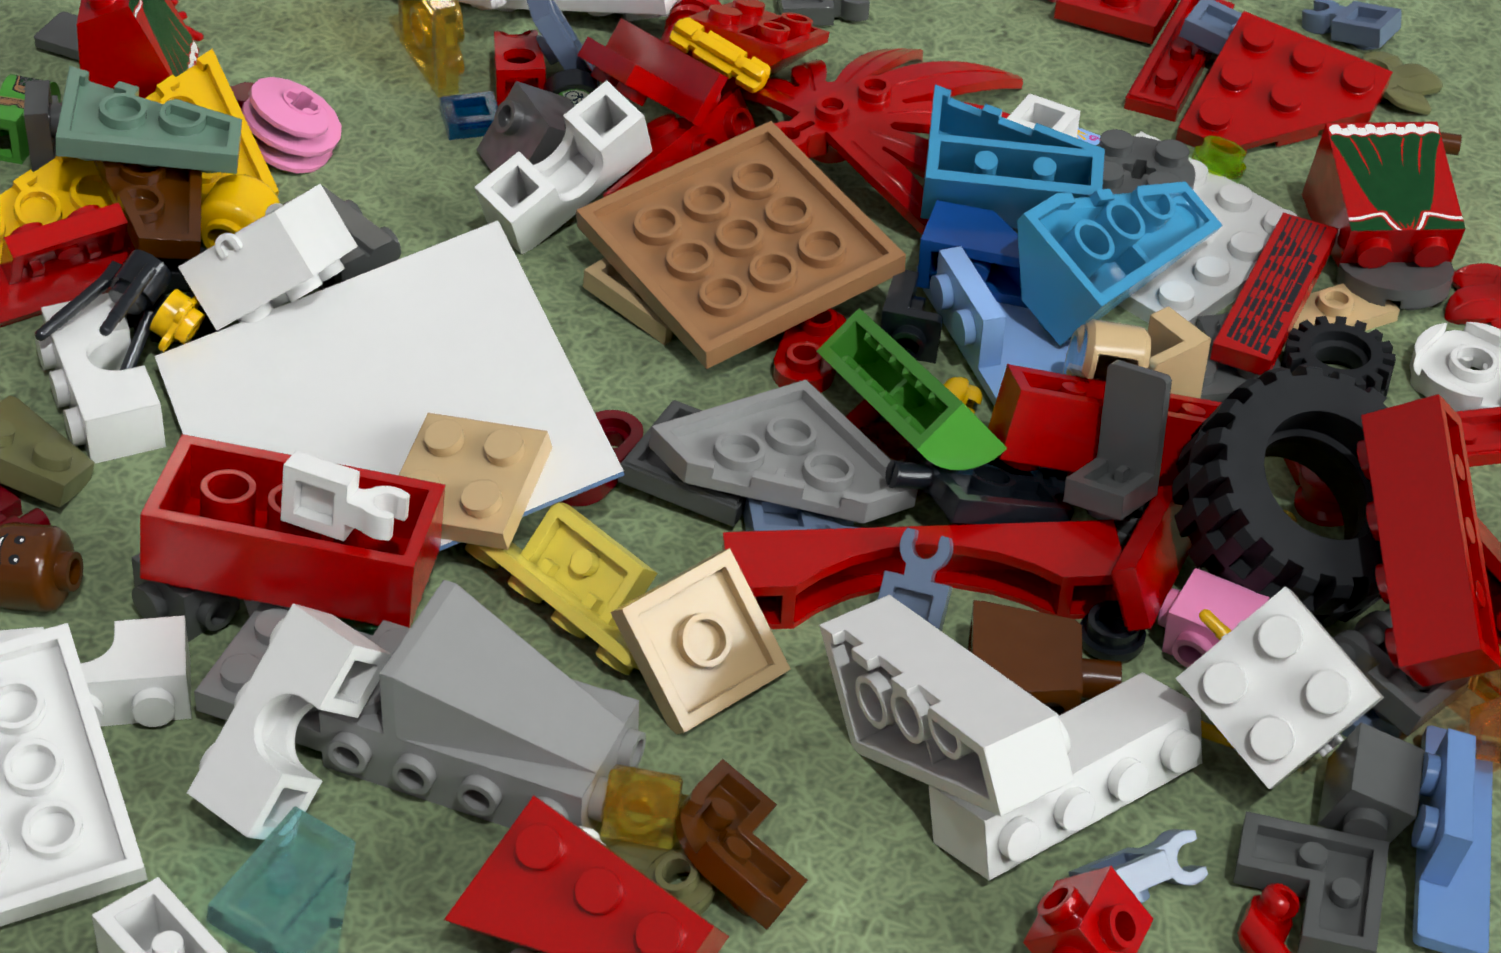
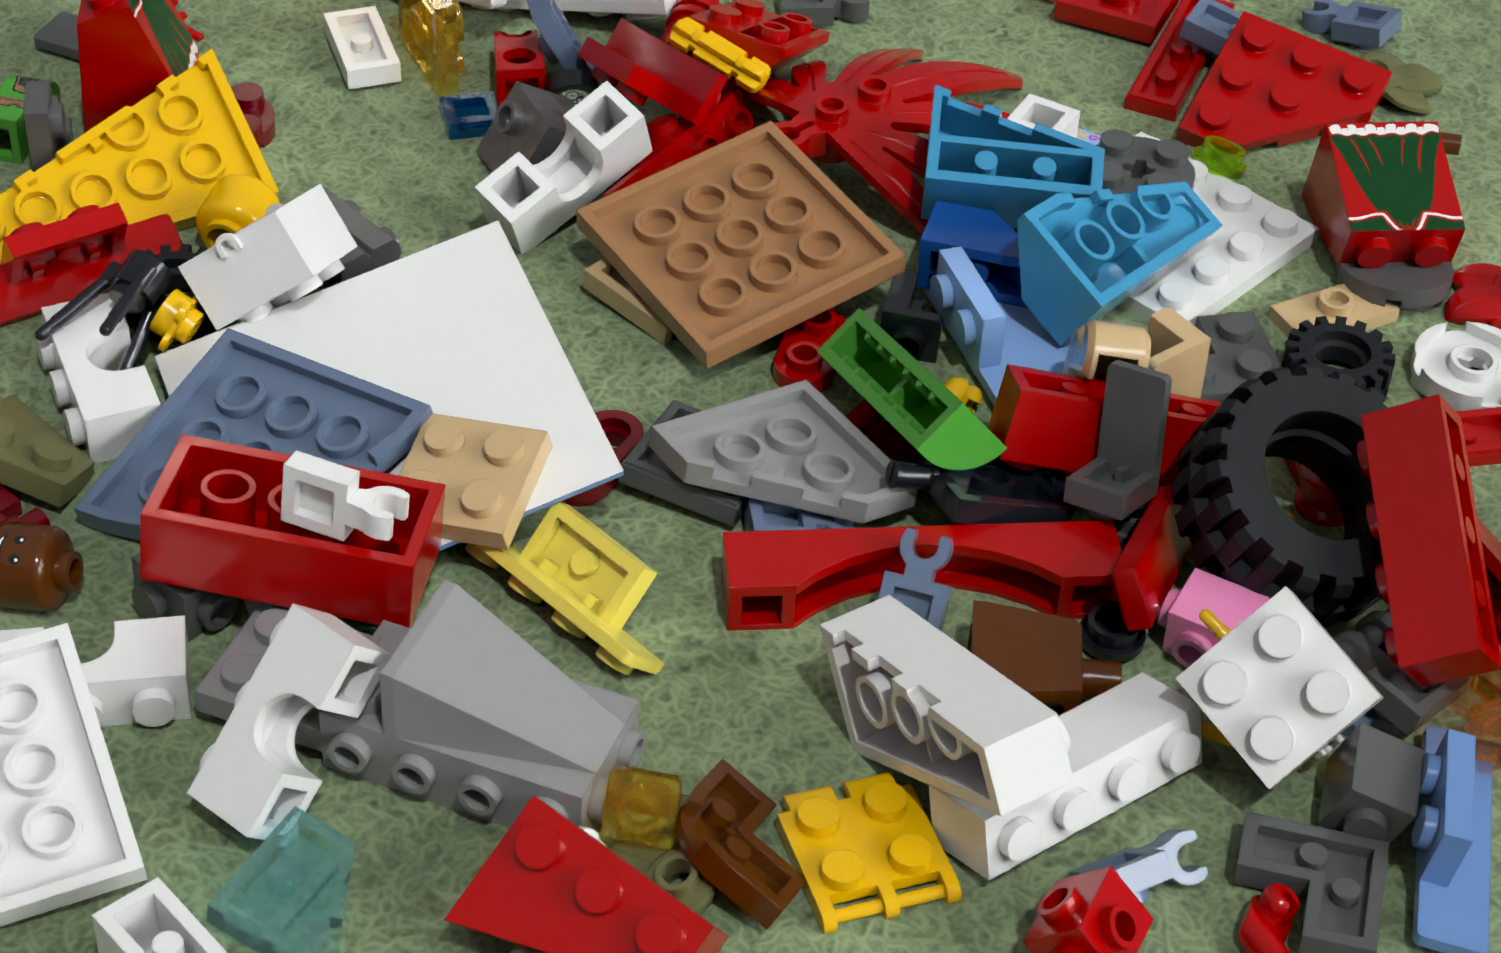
sand green wing [56,66,242,174] -> none
reddish brown wing [94,160,202,260] -> none
bright pink piece [241,77,341,174] -> none
tan plate [610,548,791,734] -> none
red tile [1210,213,1339,375] -> none
none -> sand blue plate [73,328,433,540]
none -> white plate [323,6,401,90]
none -> yellow plate [776,772,962,935]

